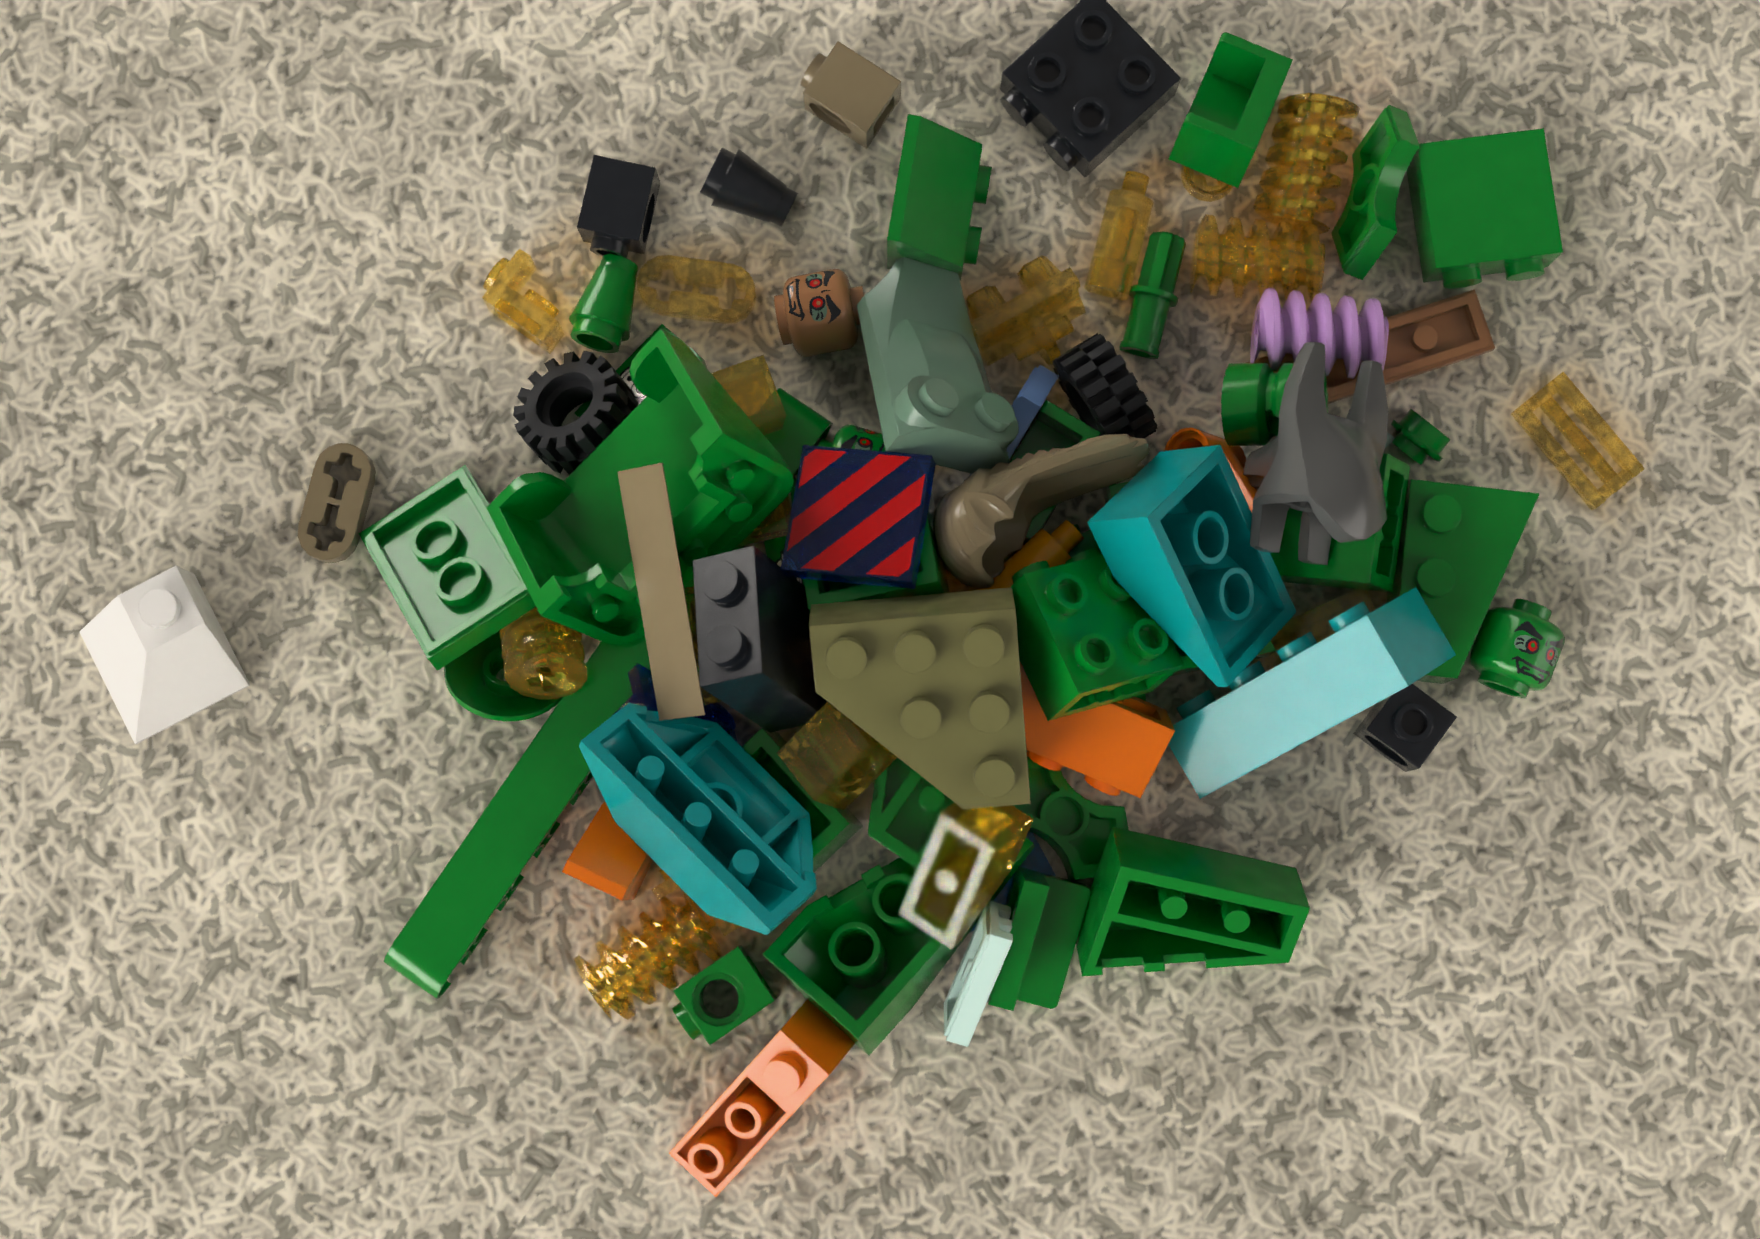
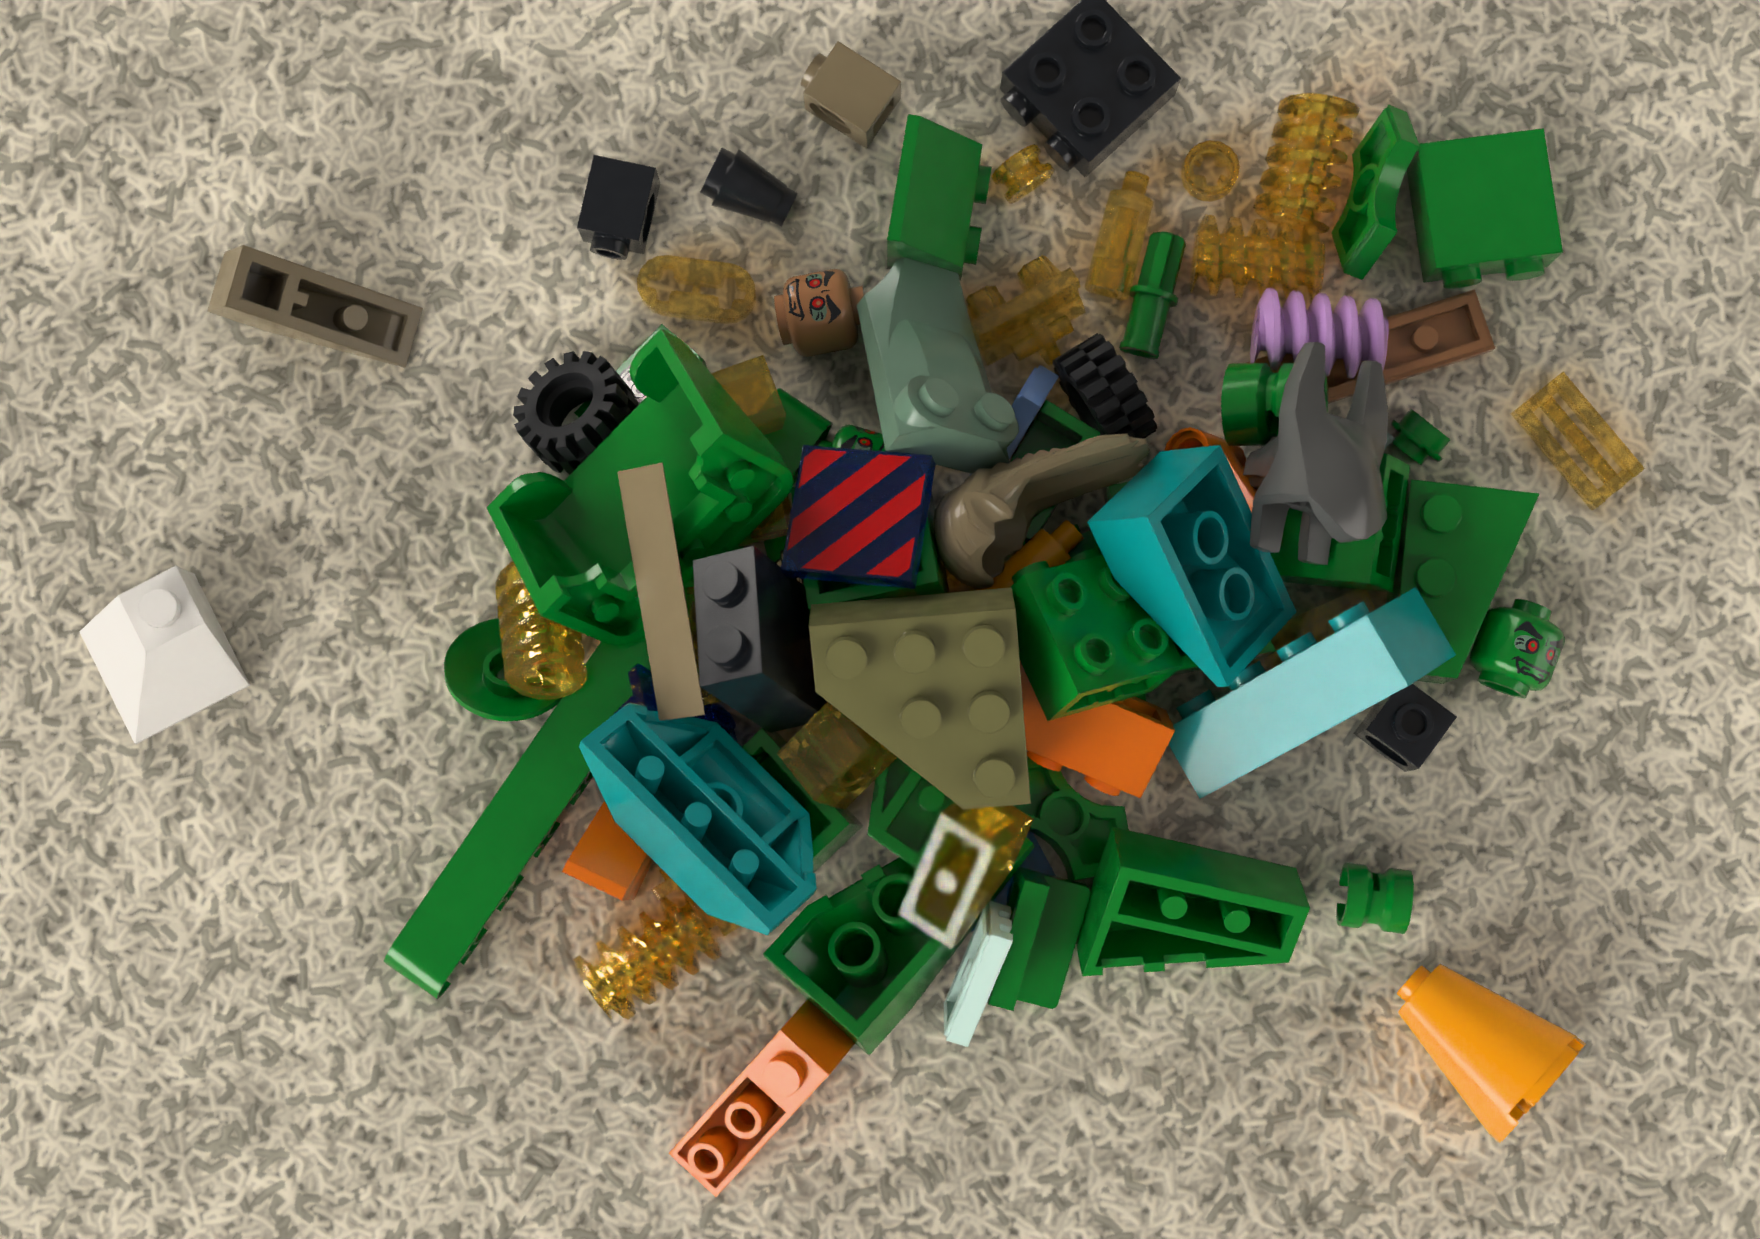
dark tan beam [298,443,376,563] -> none
tile [359,465,536,671] -> none
clear yellow bracket [482,249,565,354] -> none
green cone [569,254,638,353] -> none
green brick [672,945,777,1045] -> none
green panel [1168,32,1293,188] -> none
none -> dark tan slope [207,245,423,368]
none -> clear yellow bush [991,144,1055,204]
none -> green wheel [1336,863,1414,934]
none -> light orange cone [1397,964,1586,1143]

